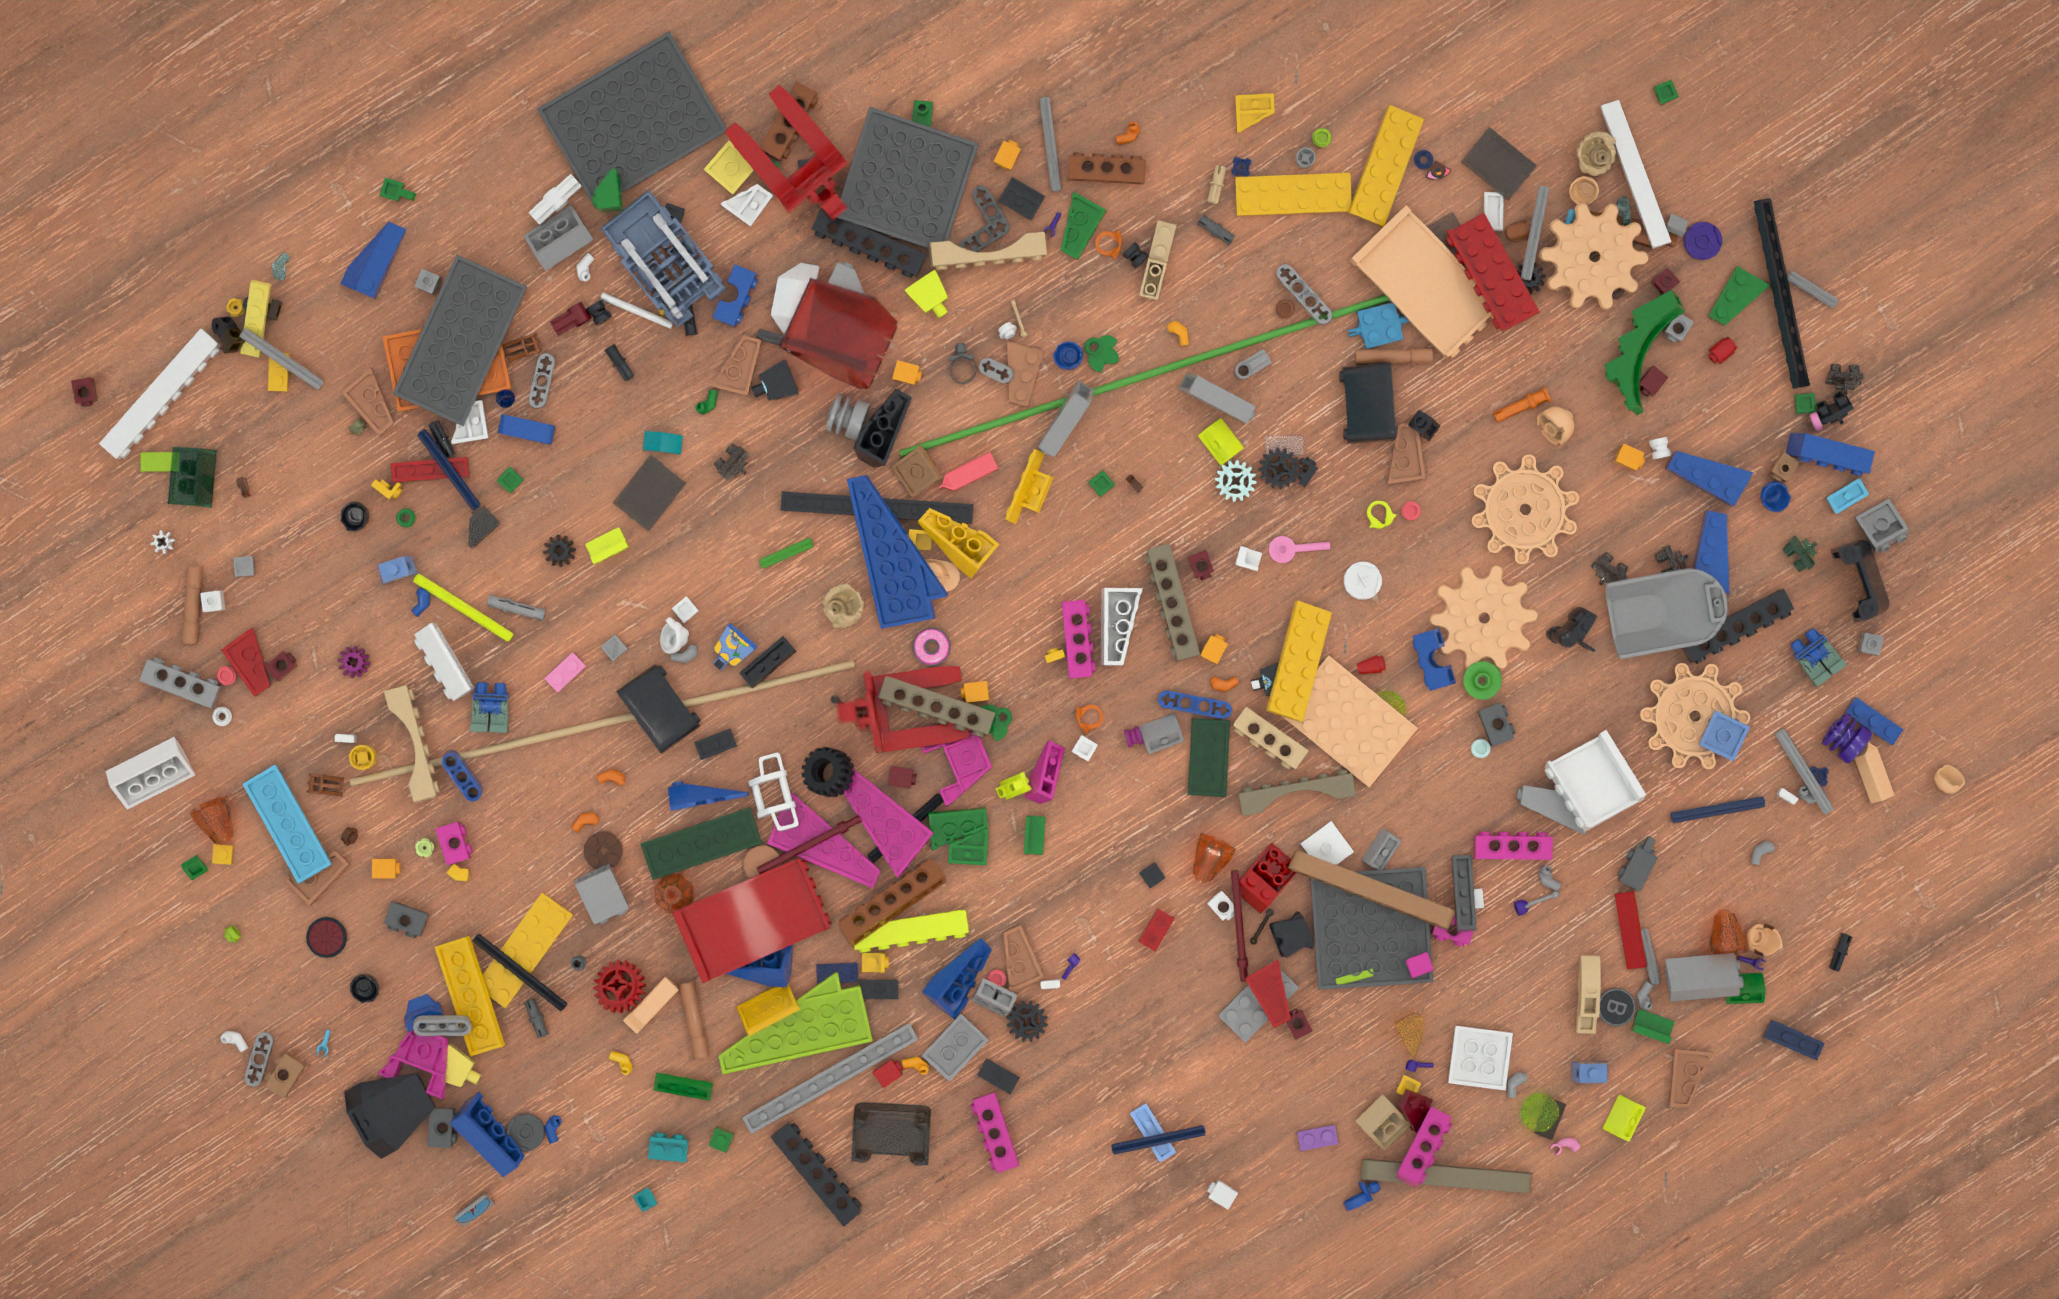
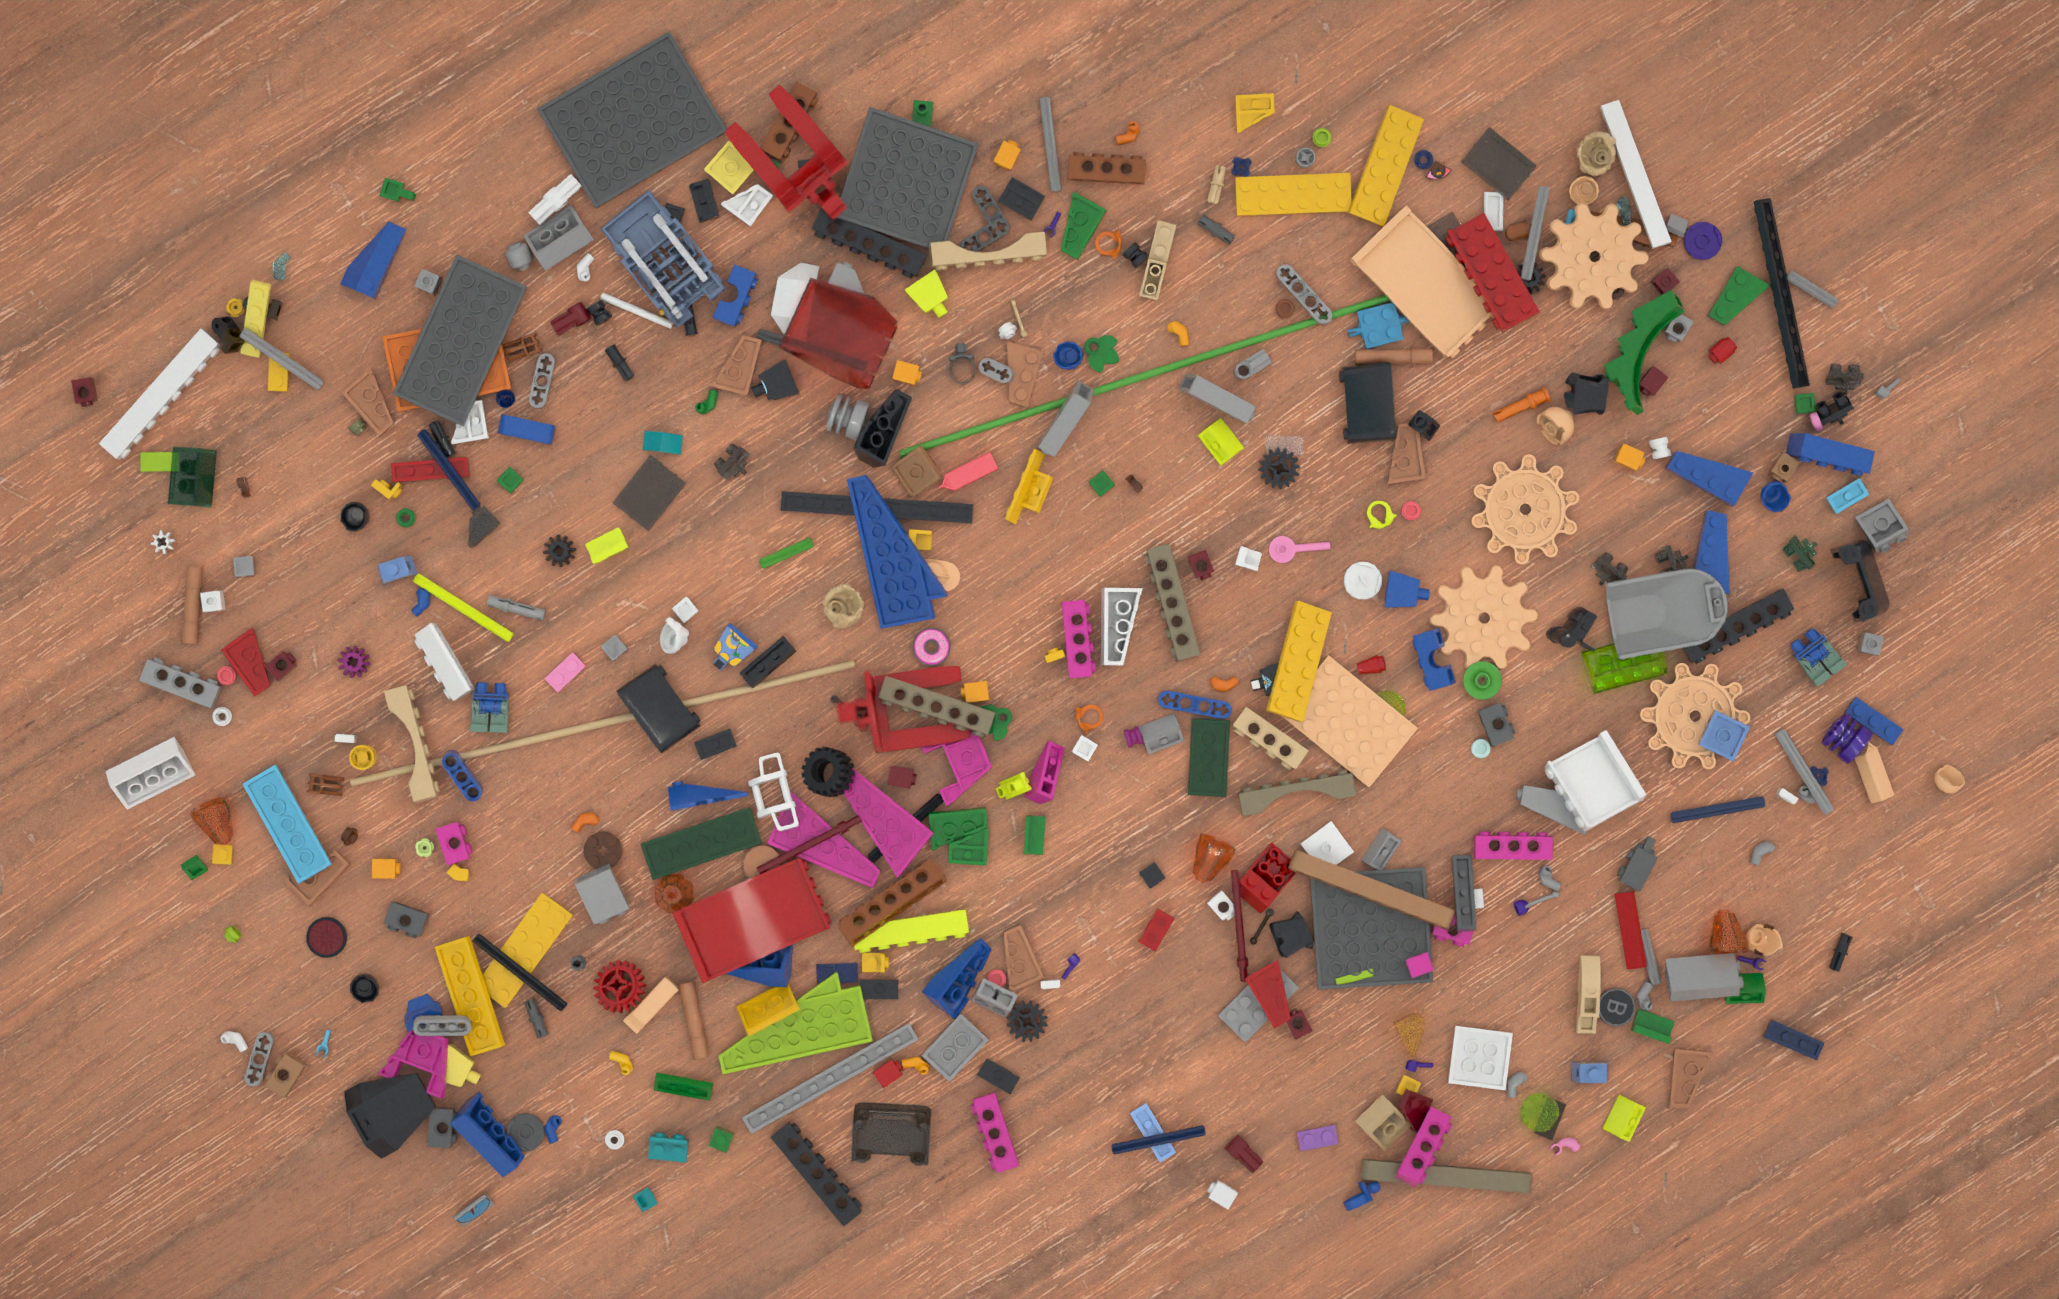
green slope [592,168,623,213] -> none
orange arm [596,769,626,786] -> none
light grey arm [670,645,698,663] -> none
yellow wedge [918,508,1000,579] -> none
light orange brick [1200,634,1228,664] -> none
light aqua gear [1215,460,1257,502] -> none
black bracket [1298,457,1318,488] -> none
green tile [1653,80,1679,105] -> none
none -> light grey head [505,241,533,271]
none -> white plate [605,1130,624,1149]
none -> black hinge [689,179,720,223]
none -> dark red piece [1225,1135,1263,1173]
none -> blue torso [1384,571,1430,608]
none -> black piece [1564,372,1609,415]
none -> clear neon green slope [1581,644,1668,694]
none -> light grey hand [1875,378,1901,399]

